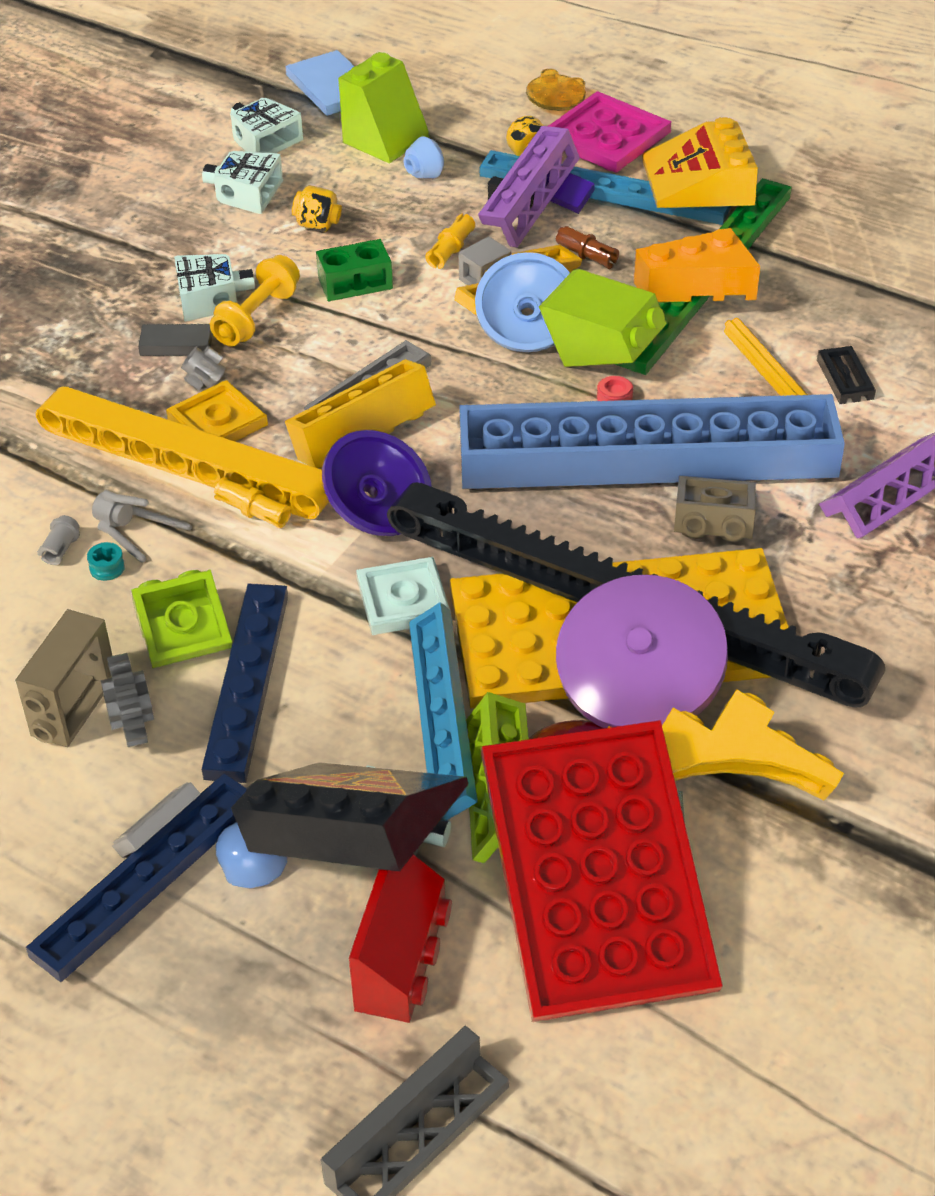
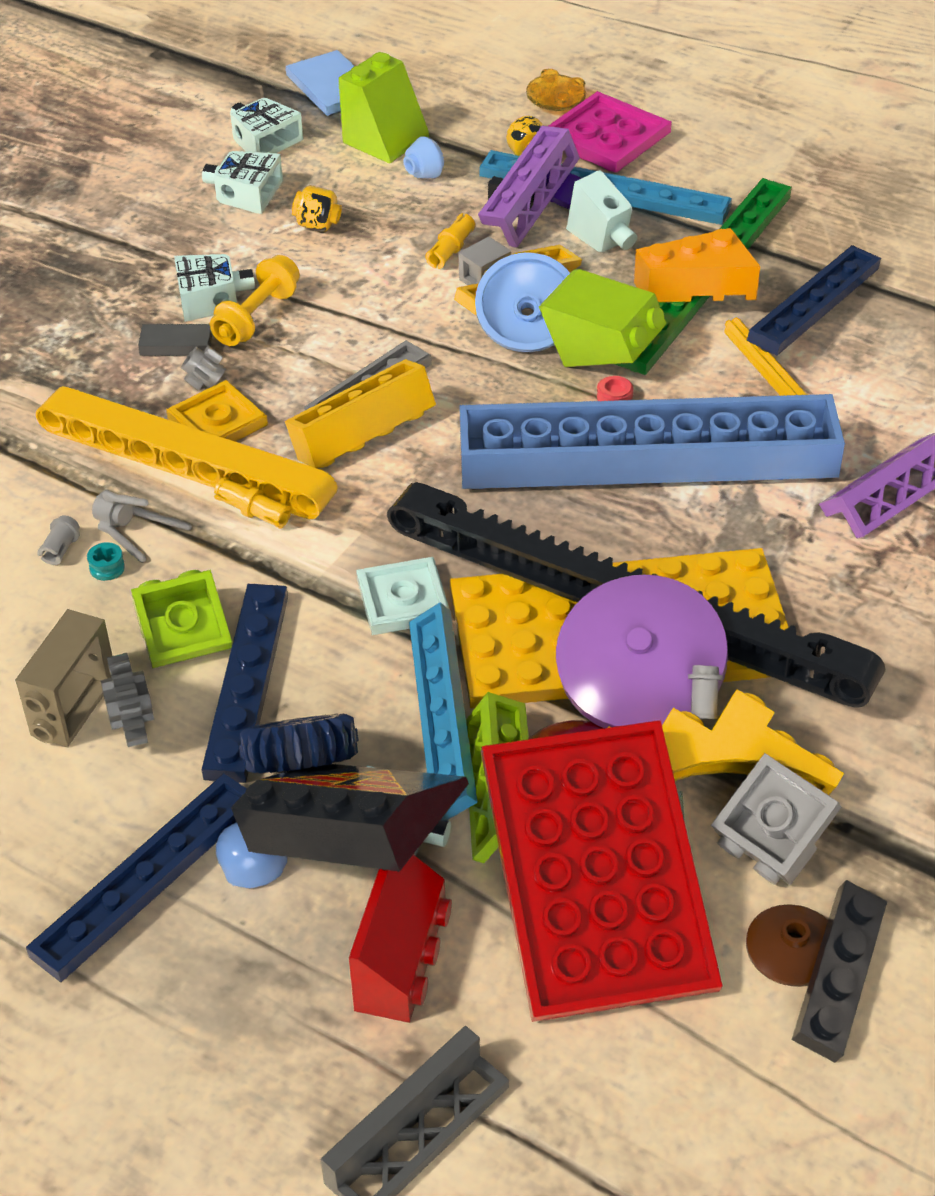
light grey tile [112,782,200,858] -> none
green brick [316,239,393,302] -> none
dark purple dish [322,430,432,536] -> none
dark orange axle [555,226,619,269] -> none
yellow slope [642,117,758,208] -> none
dark tan plate [674,476,756,542] -> none
black tile [817,346,876,405] -> none
none -> dark blue gear [239,713,359,774]
none -> light aqua torso [566,170,637,252]
none -> light grey pin [688,665,723,720]
none -> light grey plate [711,753,841,885]
none -> reddish brown dish [746,904,828,987]
none -> dark blue plate [747,245,881,355]
none -> black plate [791,880,888,1063]

